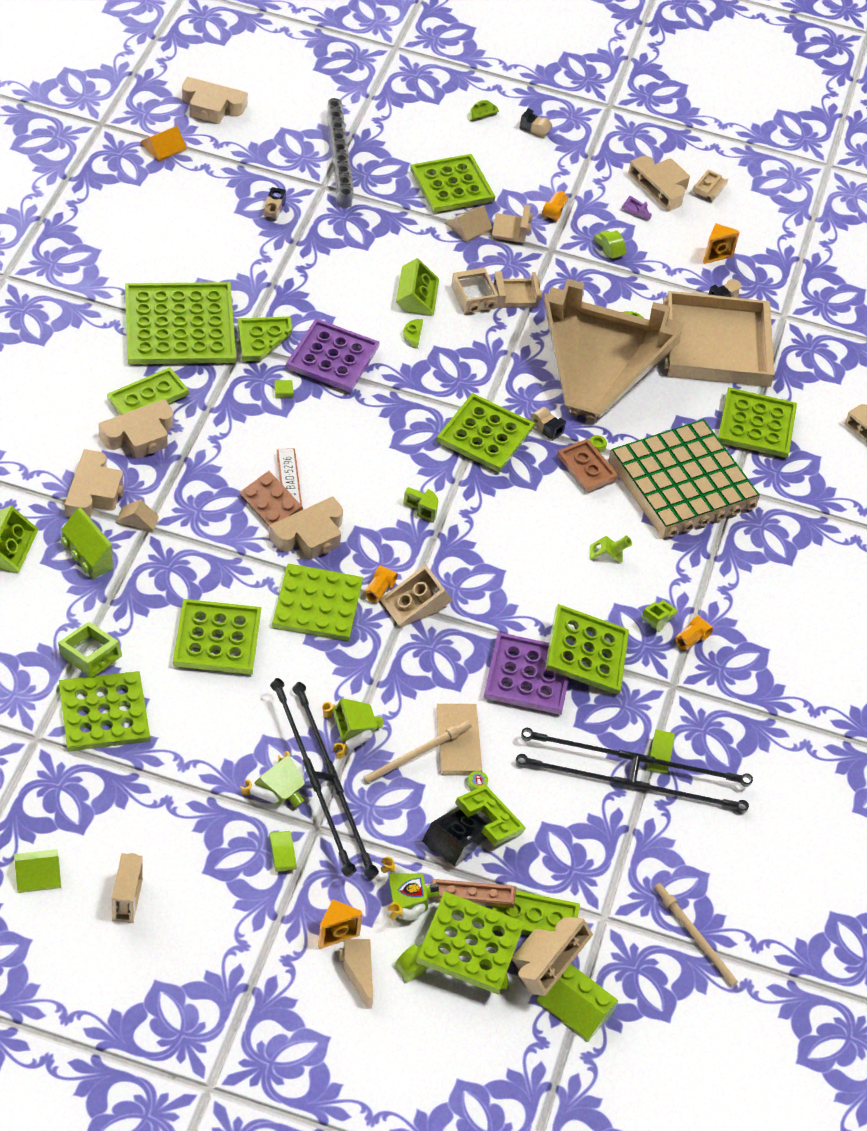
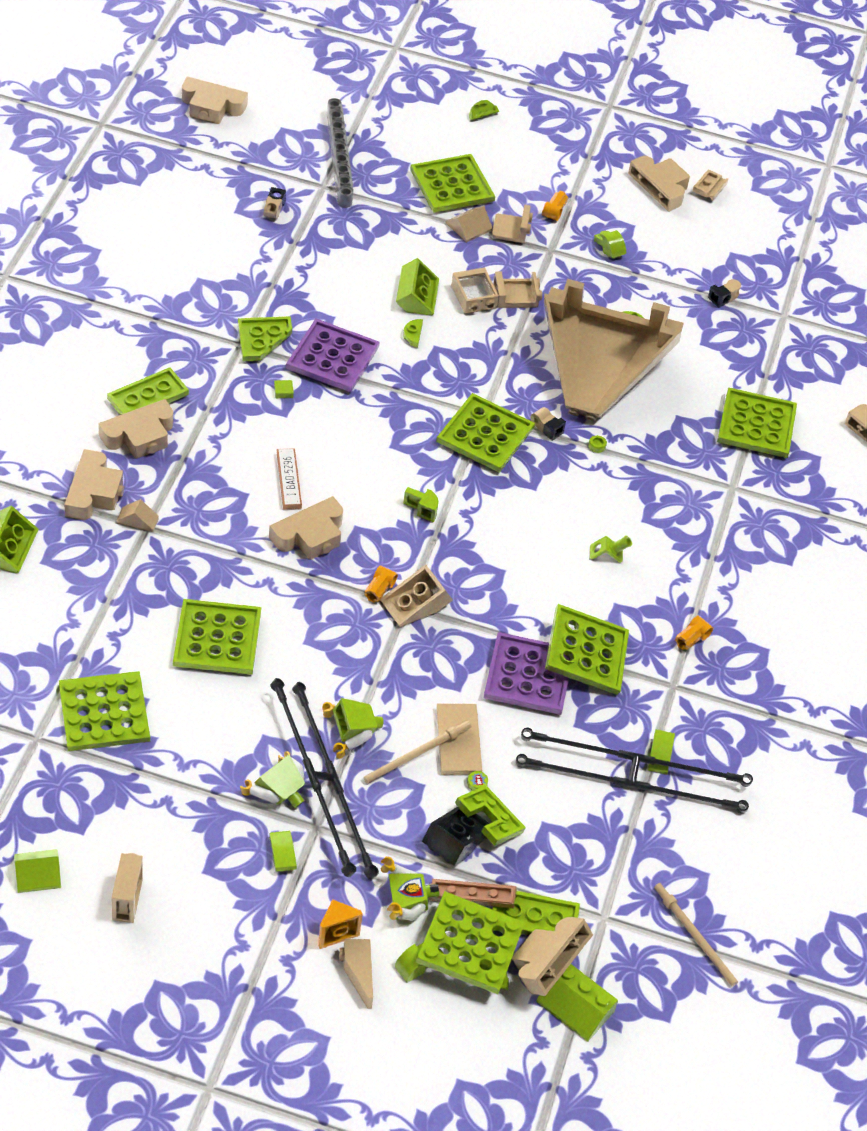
lime window [58,621,123,678] -> none
lime slope [60,507,113,579] -> none
lime plate [125,282,236,364] -> none
light orange slope [141,126,187,162] -> none
nougat plate [239,470,303,527] -> none
lime plate [272,563,363,642] -> none
leg [519,108,552,137] -> none
nougat plate [557,438,618,493] -> none
tan panel [608,419,760,539] -> none
medium lavender slope [621,195,652,220] -> none
lime brick [642,600,678,631] -> none
tan panel [663,291,775,387] -> none
light orange slope [703,223,740,264] -> none

